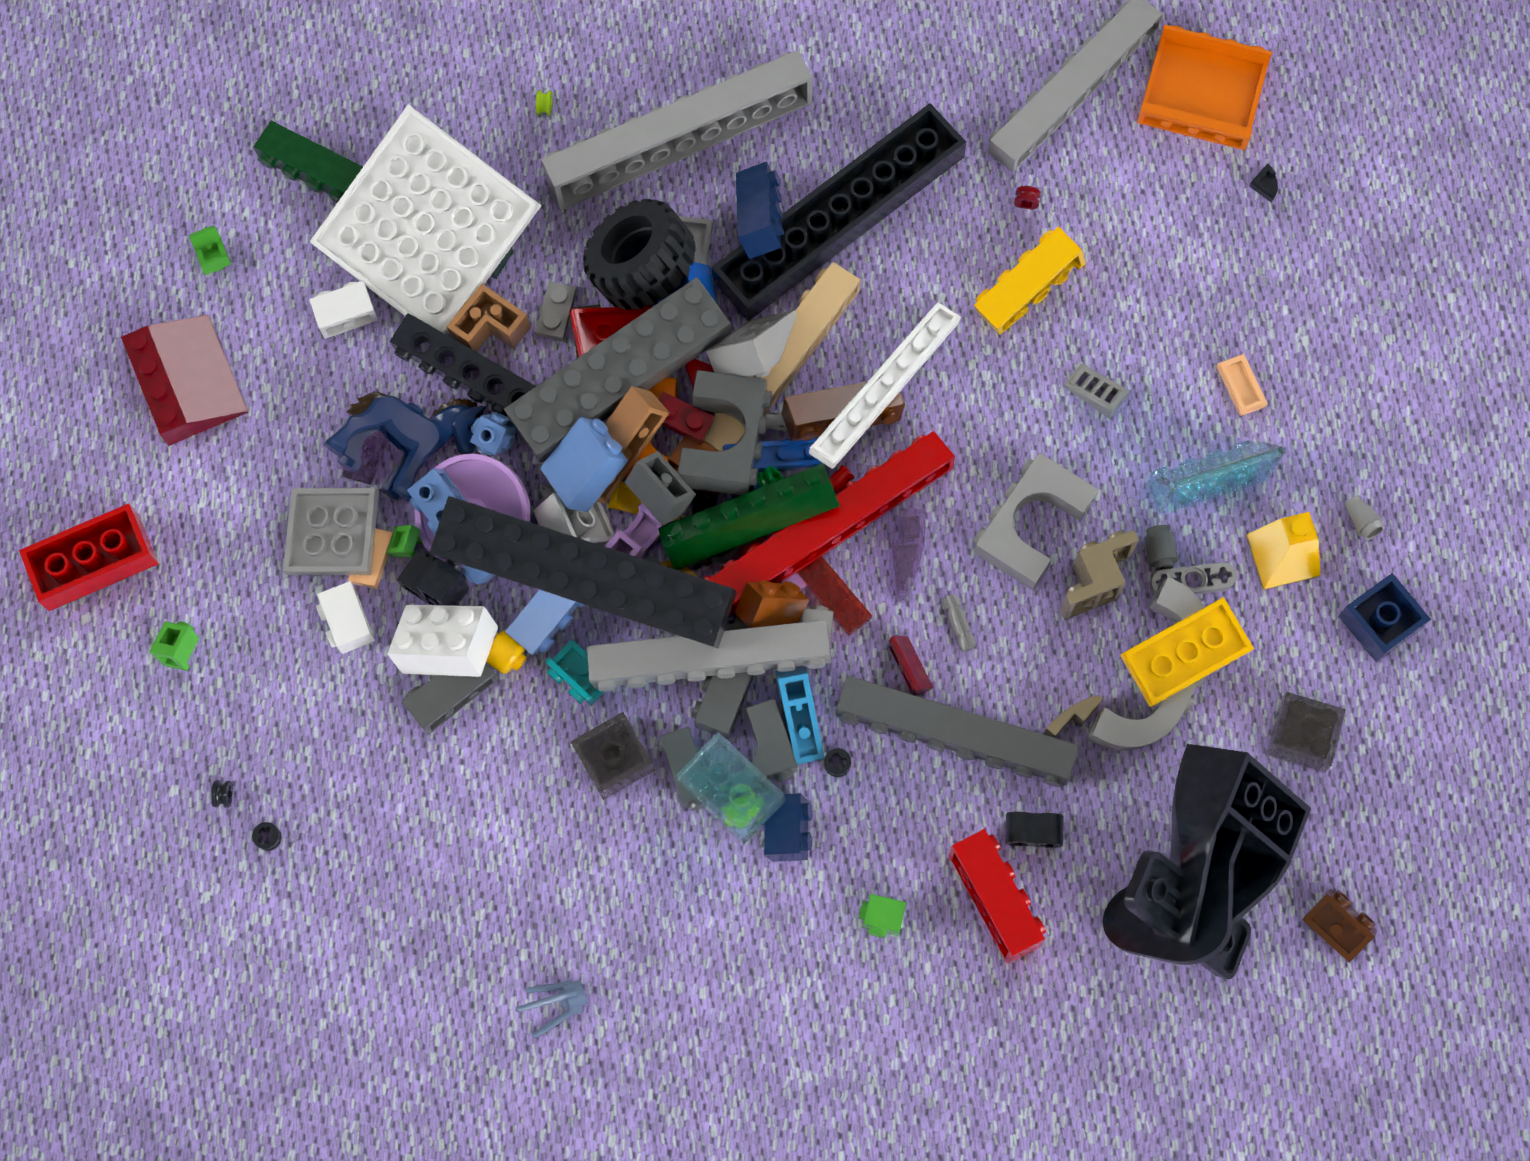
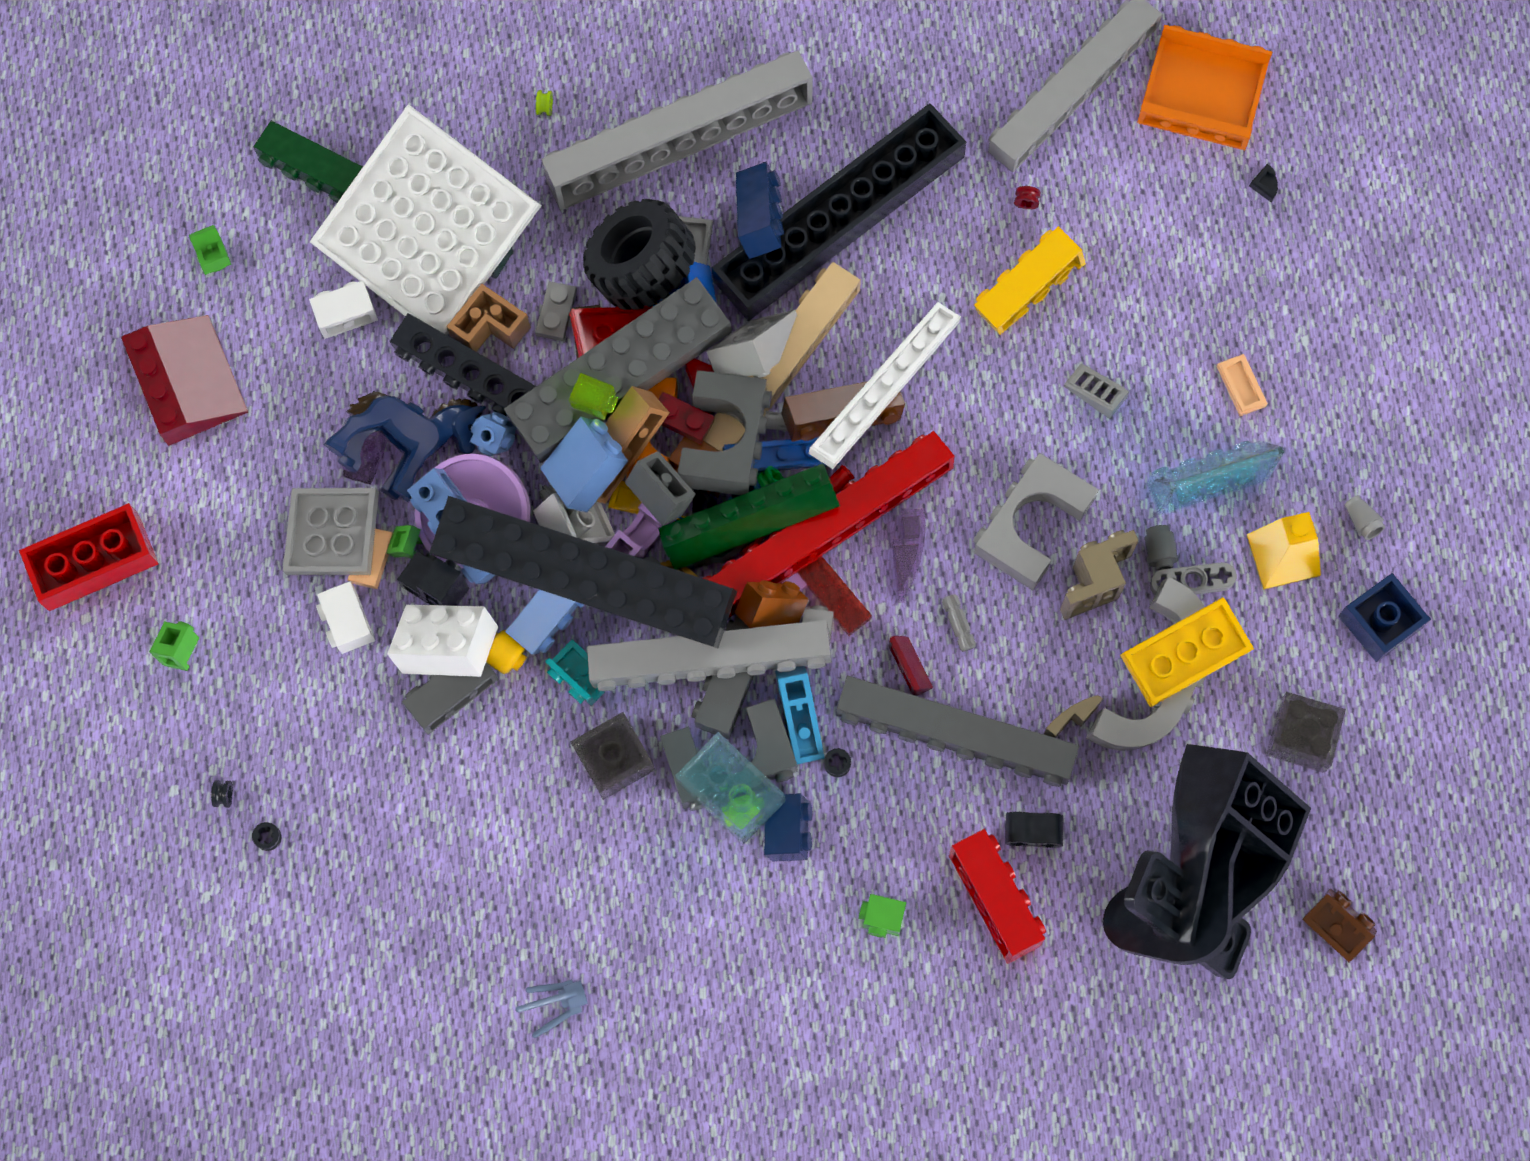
none -> clear neon green brick [569,373,618,420]

